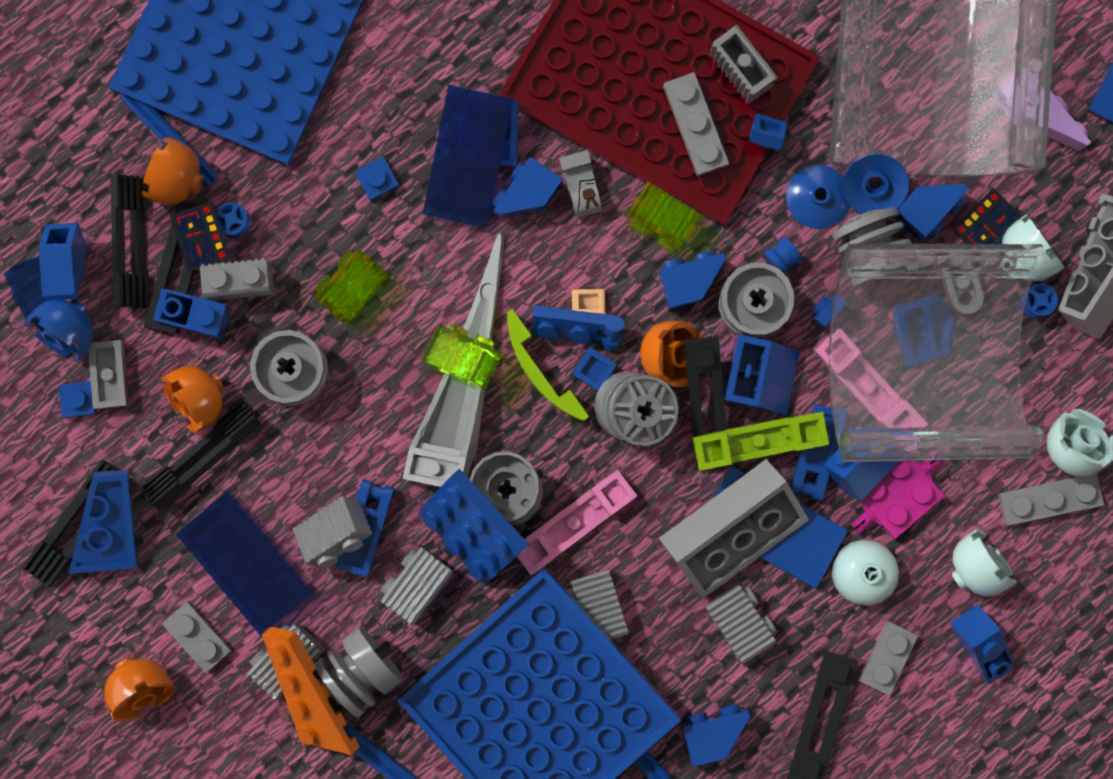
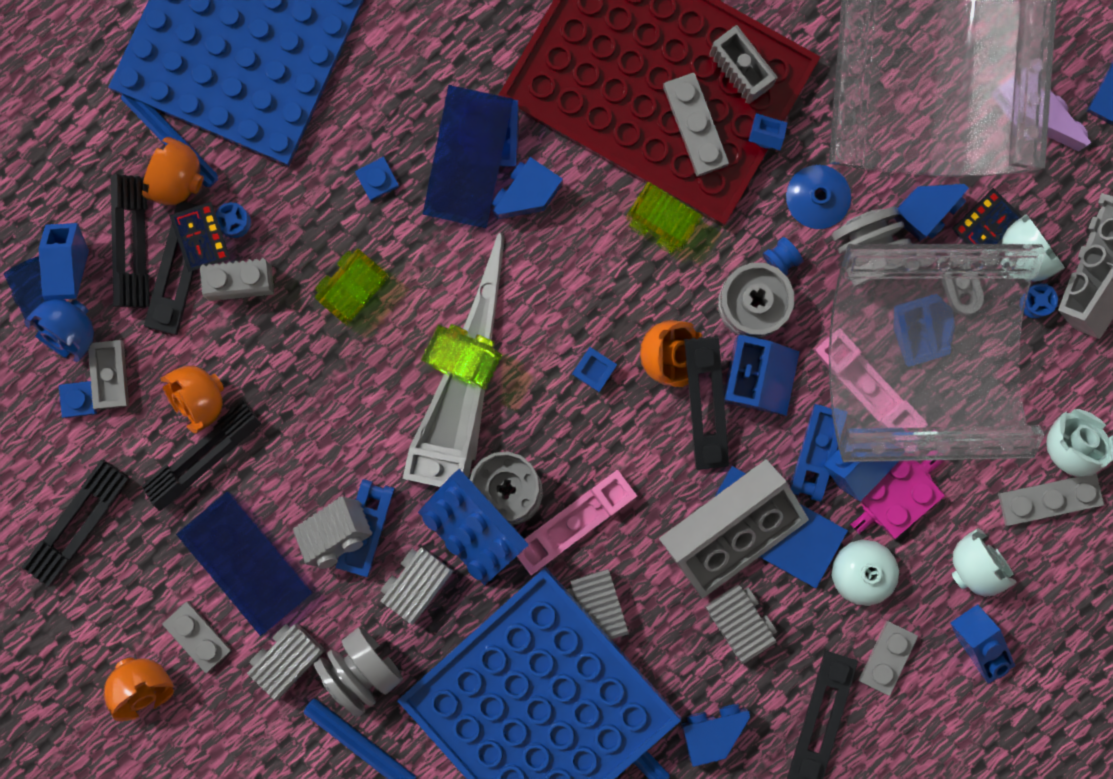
blue wing [69,470,137,574] -> none
blue slope [153,288,232,340] -> none
light grey wheel [250,330,329,406] -> none
orange wing [262,627,360,755] -> none
lime slope [507,309,589,422] -> none
blue plate [530,305,625,351] -> none
light grey leg [559,150,602,218] -> none
light nougat slope [572,289,605,314] -> none
light grey wheel [594,371,679,446] -> none
blue slope [658,250,725,311] -> none
lime slope [693,412,829,471] -> none
blue plate [811,293,846,330] -> none
blue dish [842,153,909,214] -> none

